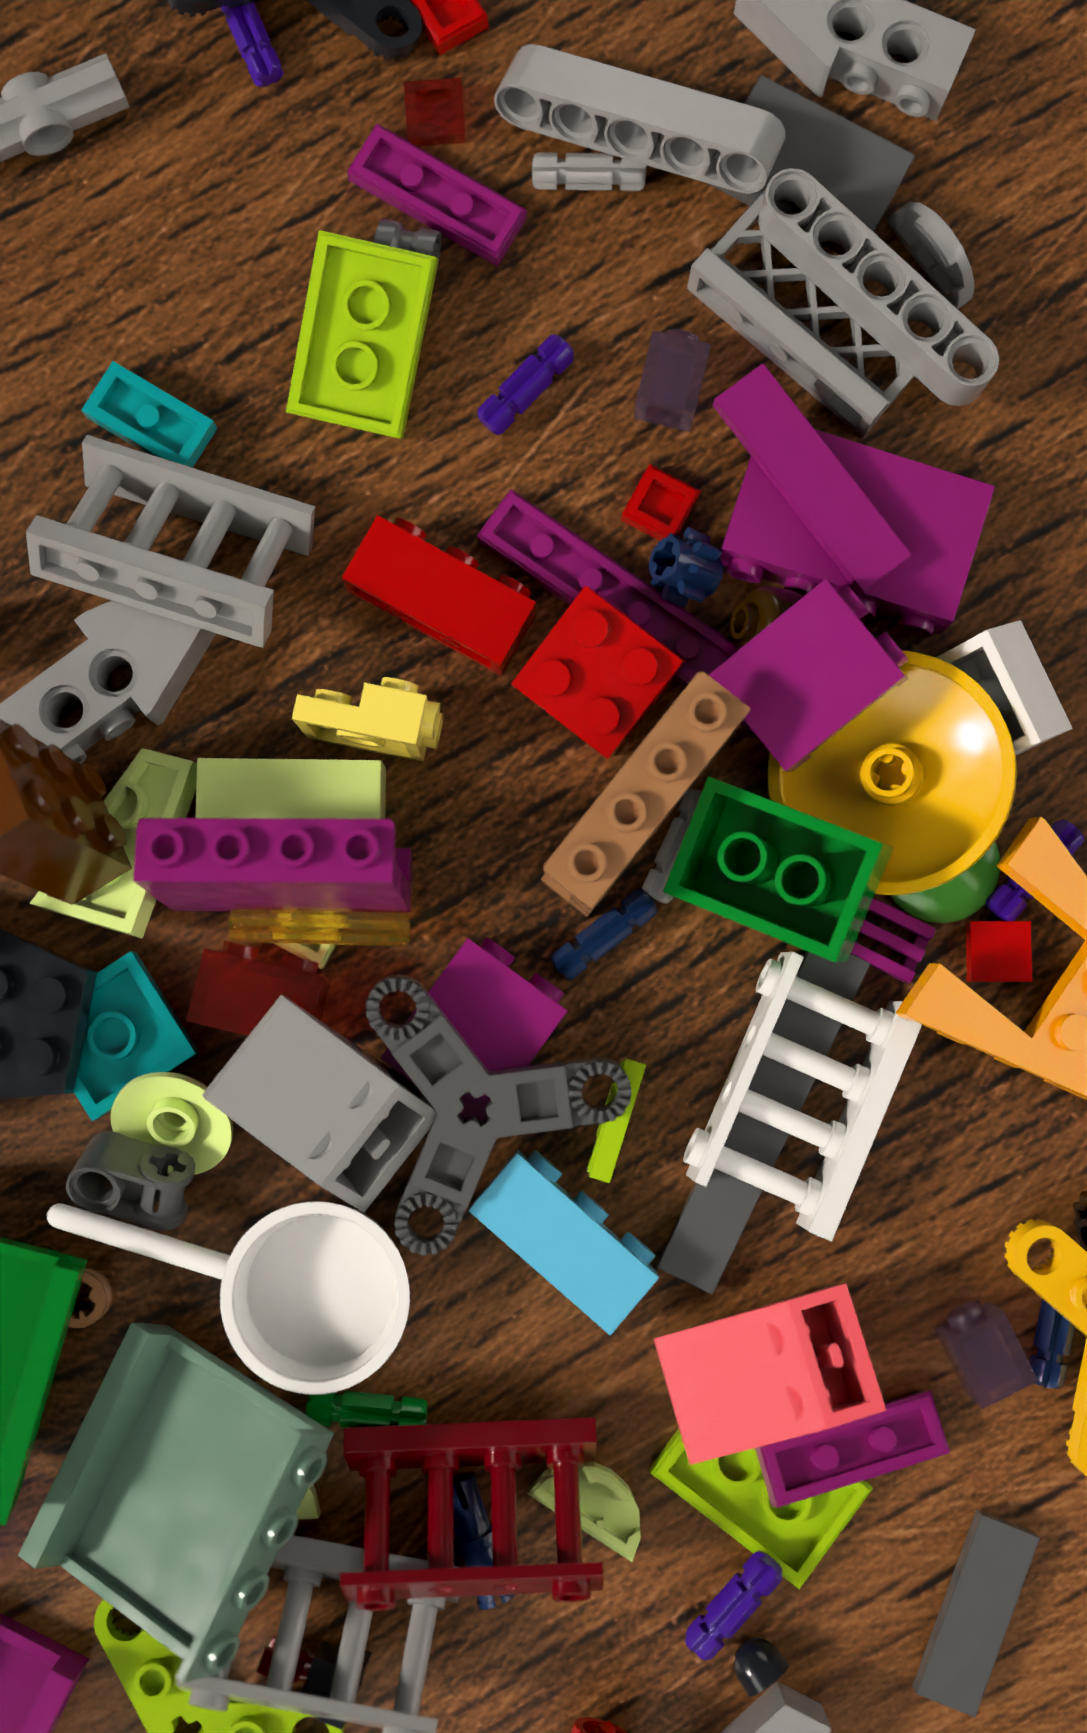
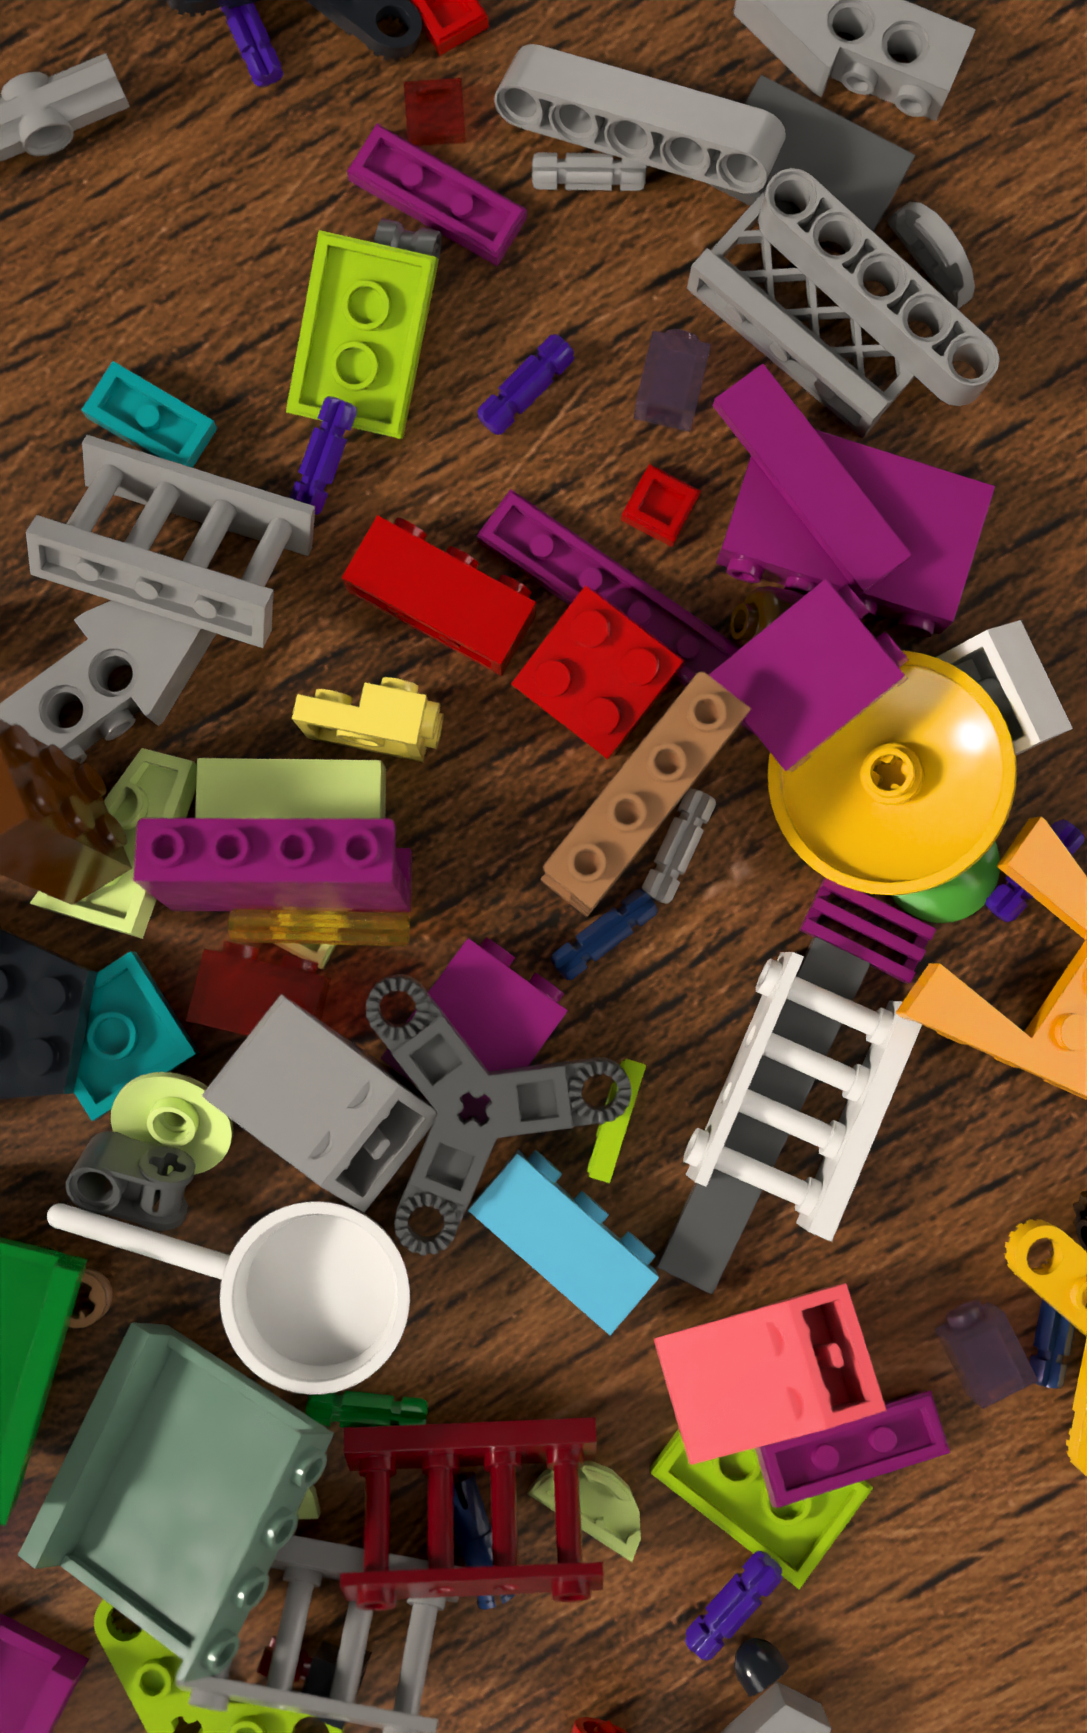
dark blue gear [649,527,723,607] -> none
green brick [663,776,893,963] -> none
dark grey tile [912,1509,1040,1717] -> none
red tile [966,921,1032,982] -> none
none -> dark purple axle [290,396,357,514]

